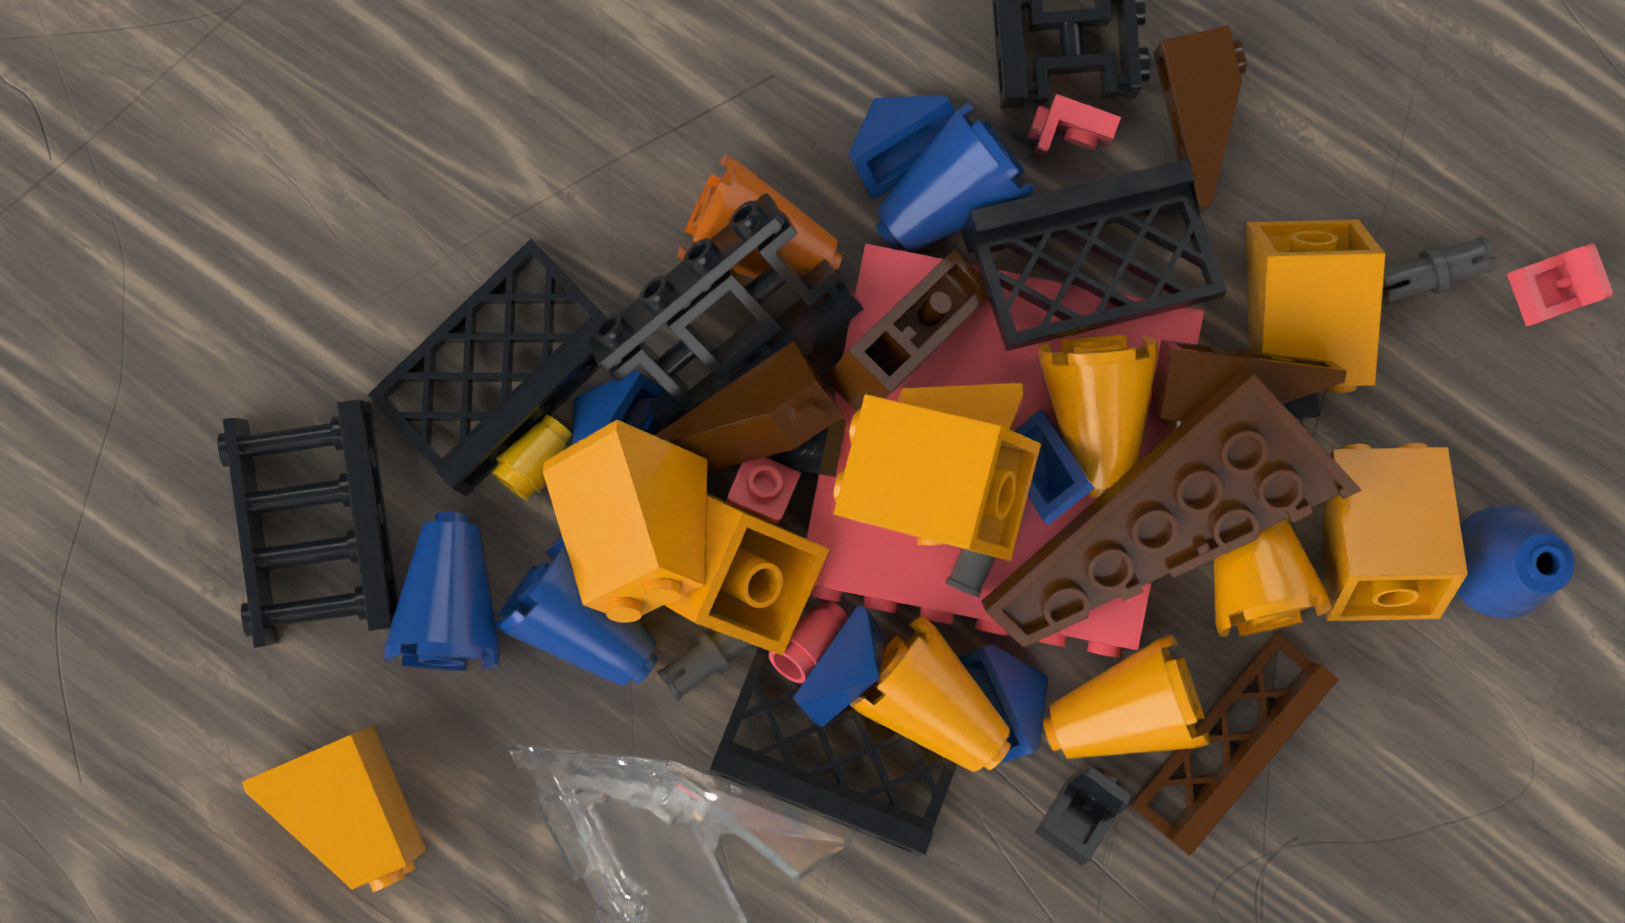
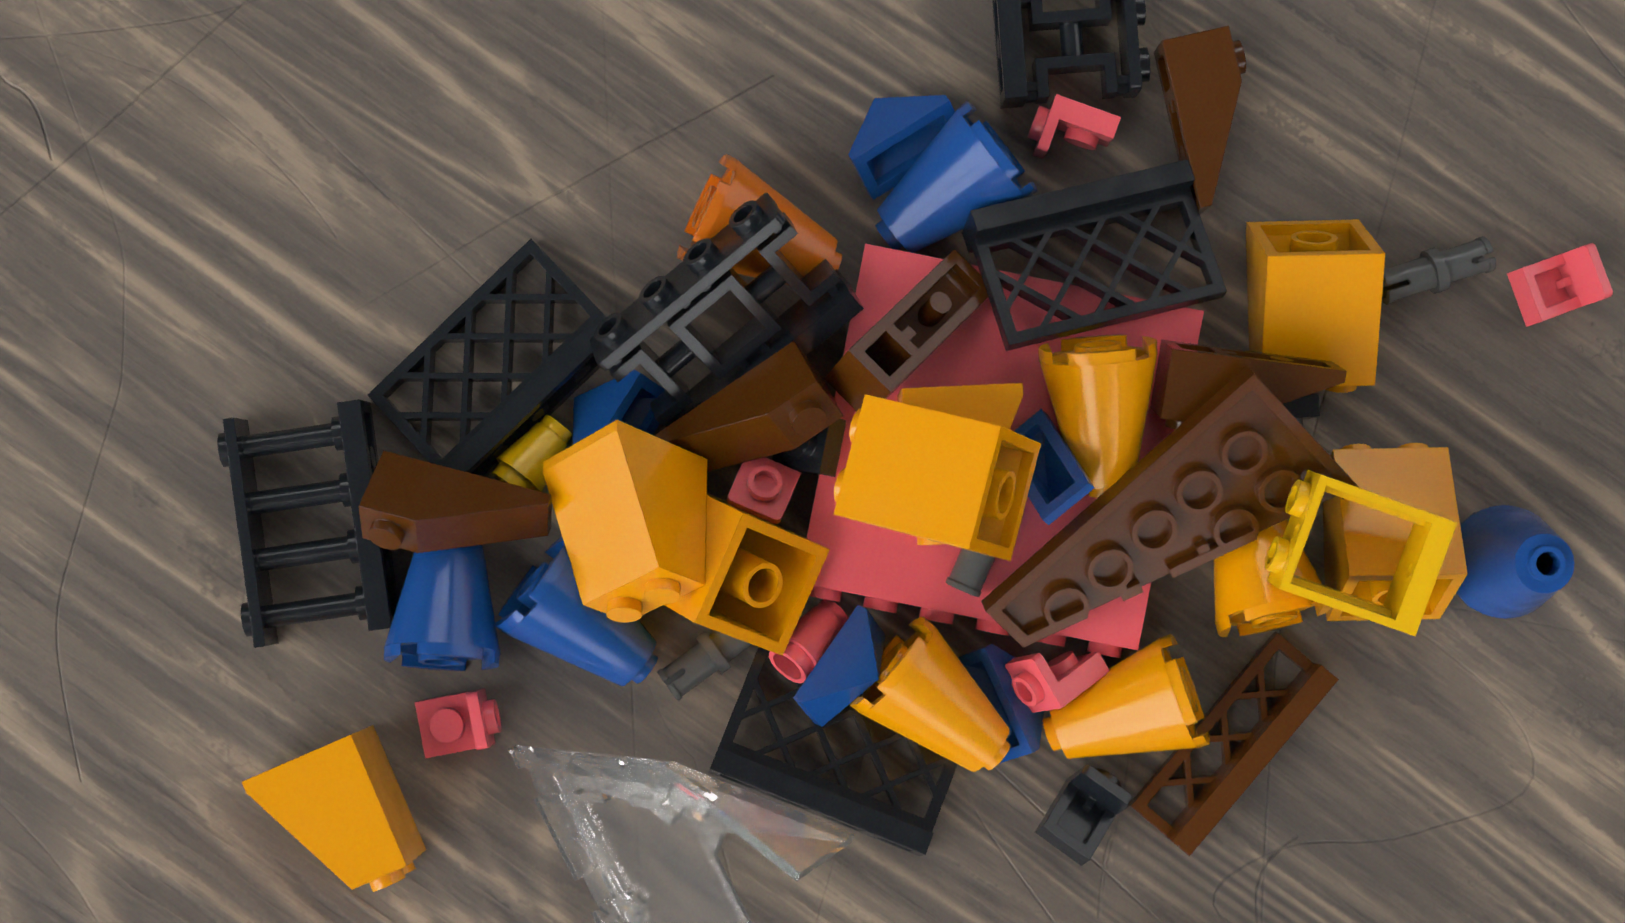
none -> reddish brown slope [359,450,552,553]
none -> coral bracket [415,688,502,759]
none -> coral bracket [1005,651,1110,713]
none -> yellow window [1265,470,1458,636]

